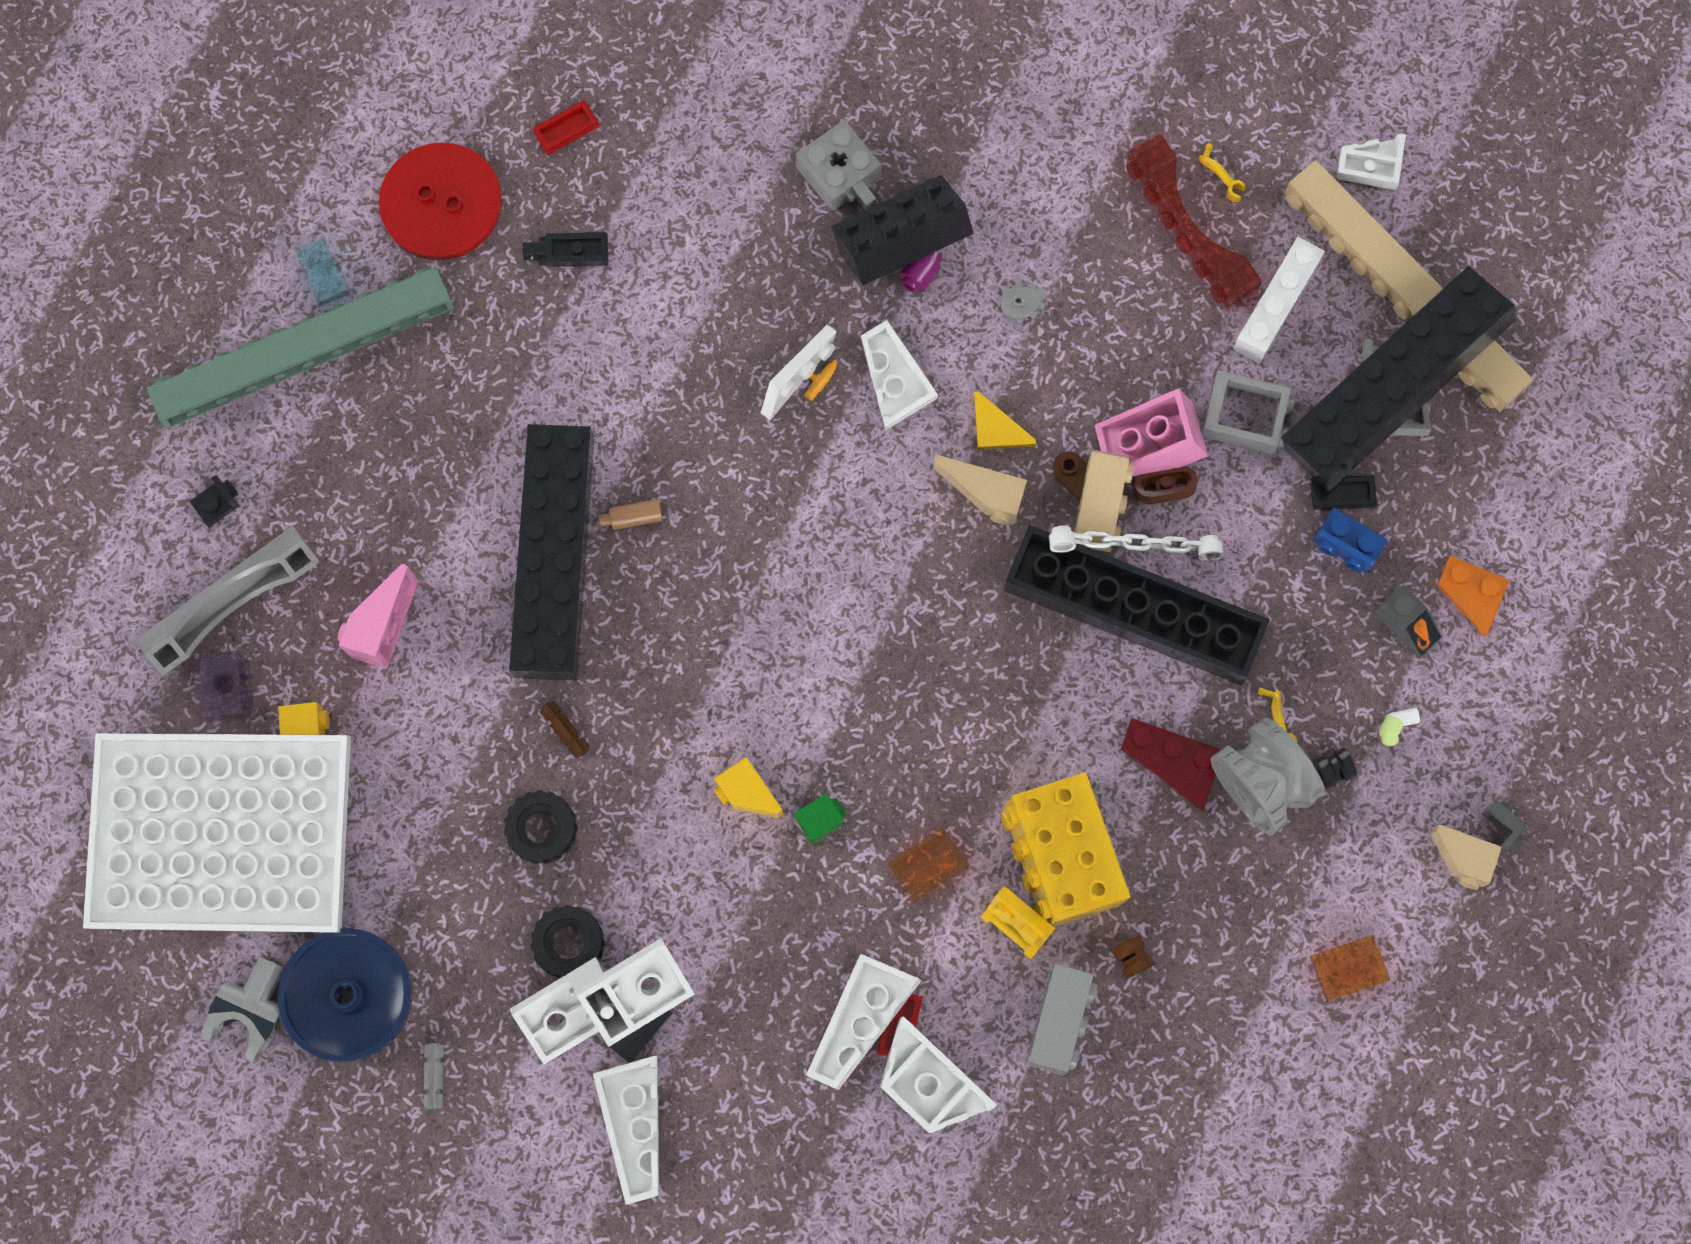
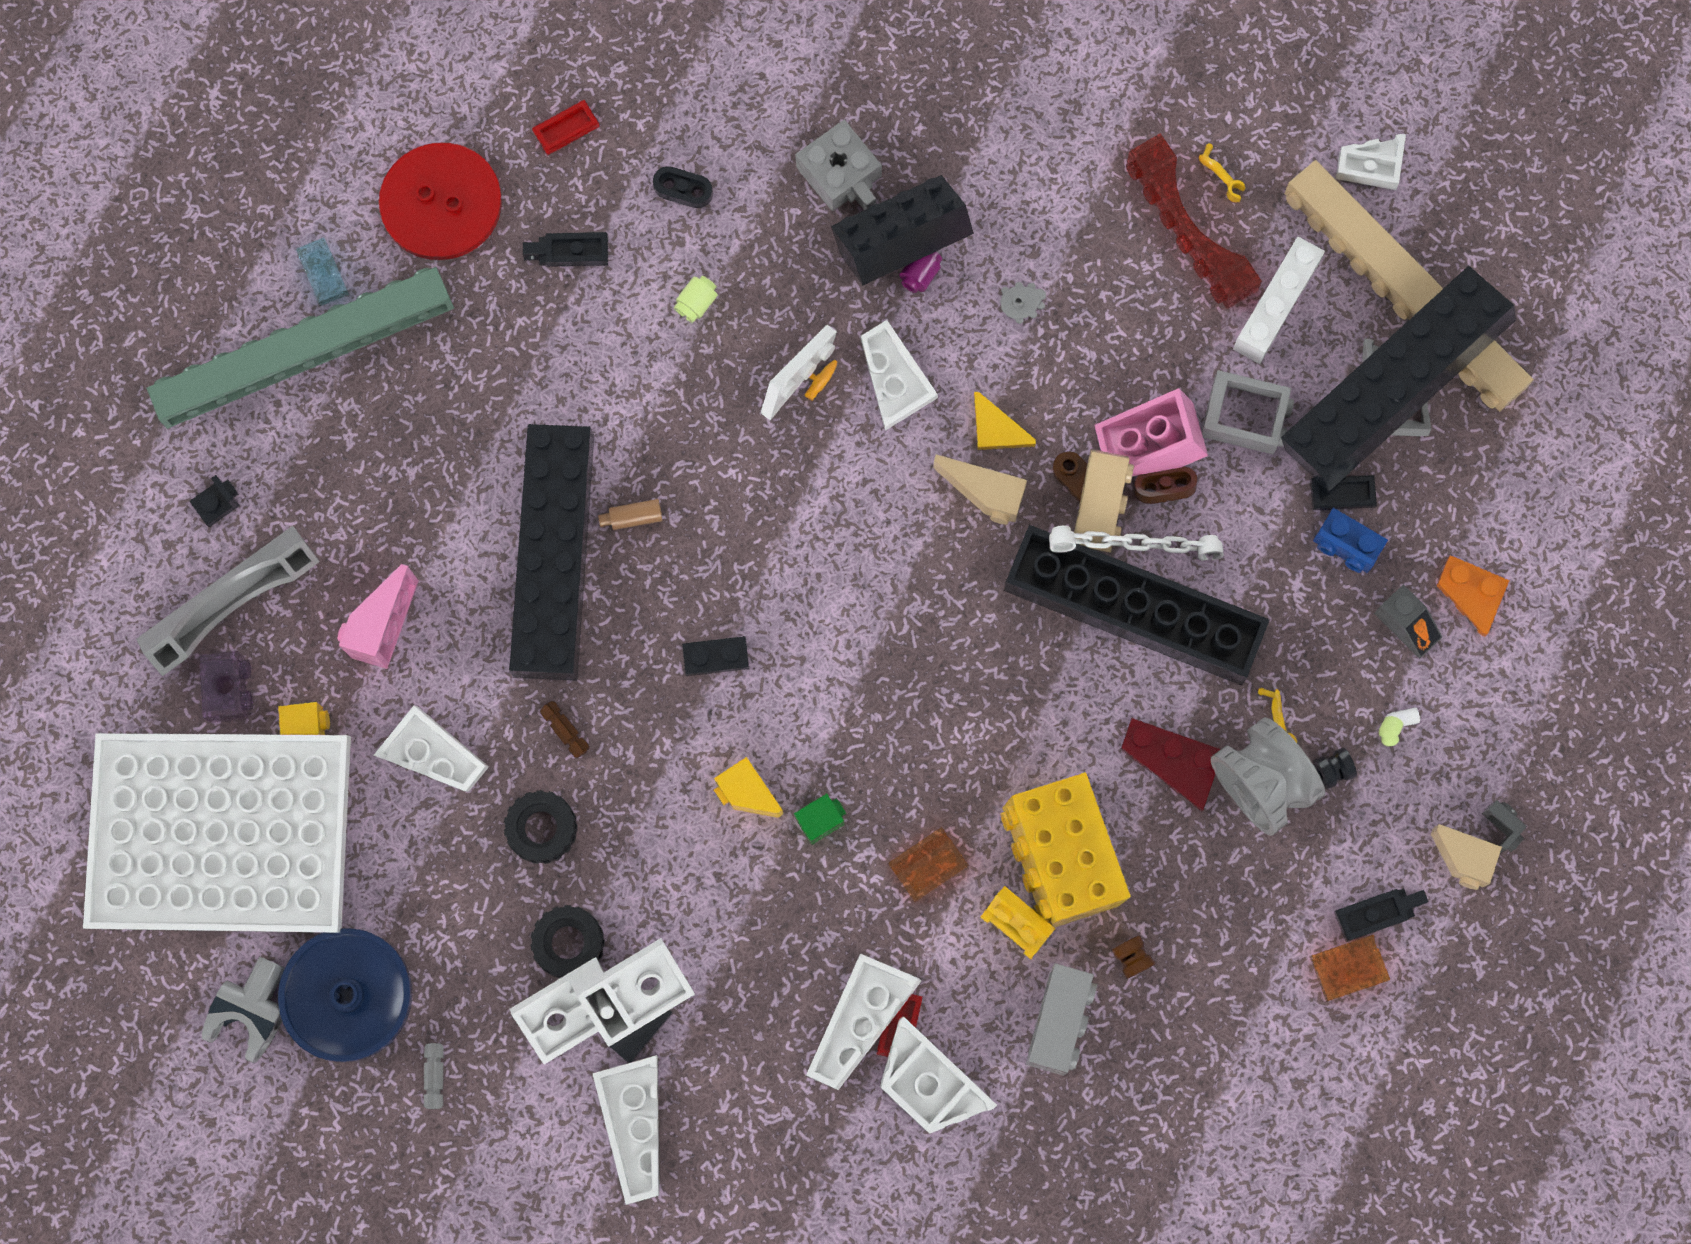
none -> white wing [373,706,489,792]
none -> black plate [653,166,713,208]
none -> yellowish green brick [673,276,718,323]
none -> black plate [682,636,749,676]
none -> black hinge [1334,888,1429,942]

